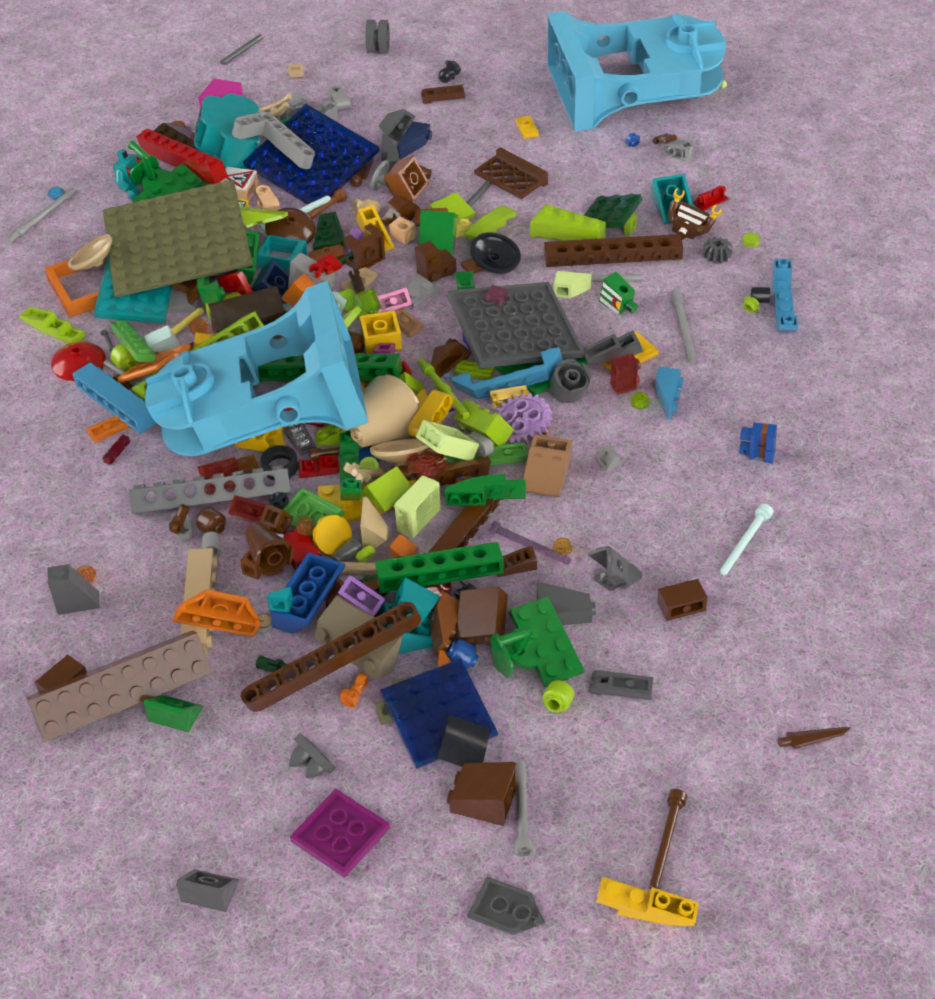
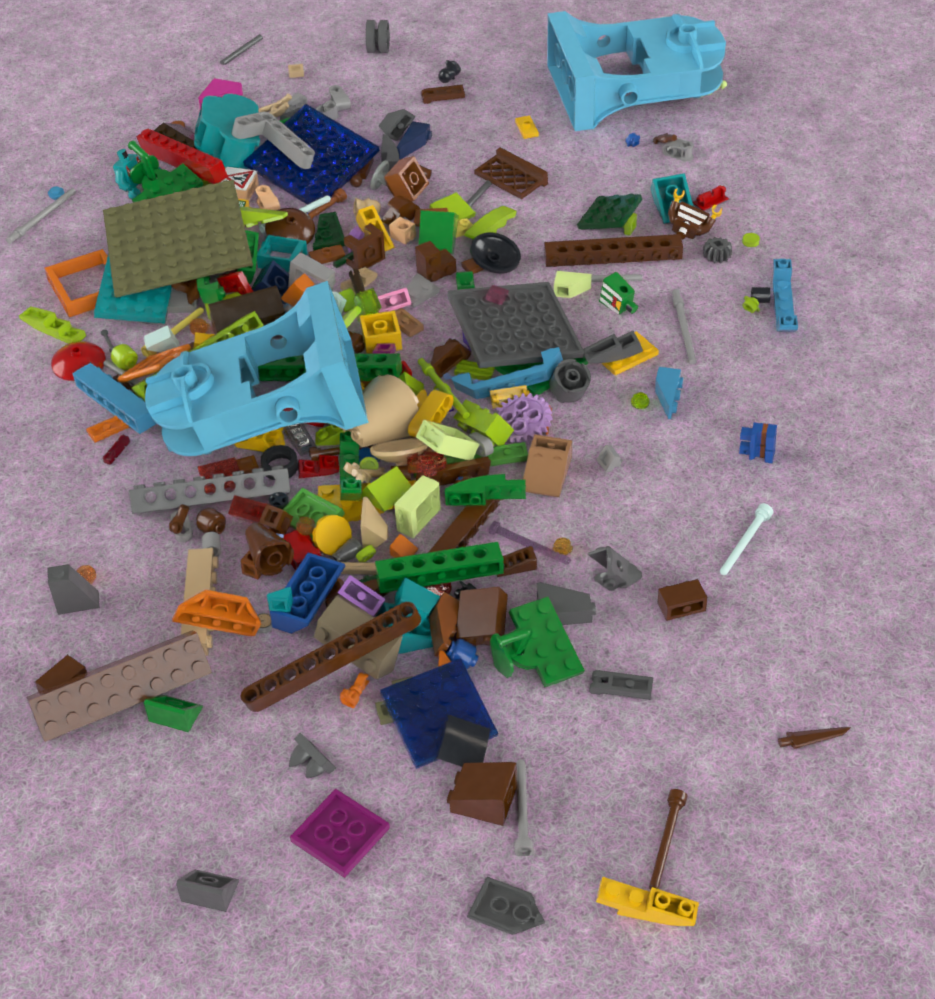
tan dish [68,234,112,270] -> none
bright green plate [111,320,156,362] -> none
dark green pin [256,655,295,679] -> none
red plate [309,253,342,278] -> none
lime wedge [530,204,606,241] -> none
lime head [542,680,574,713] -> none
clear red brick [610,353,641,395] -> none

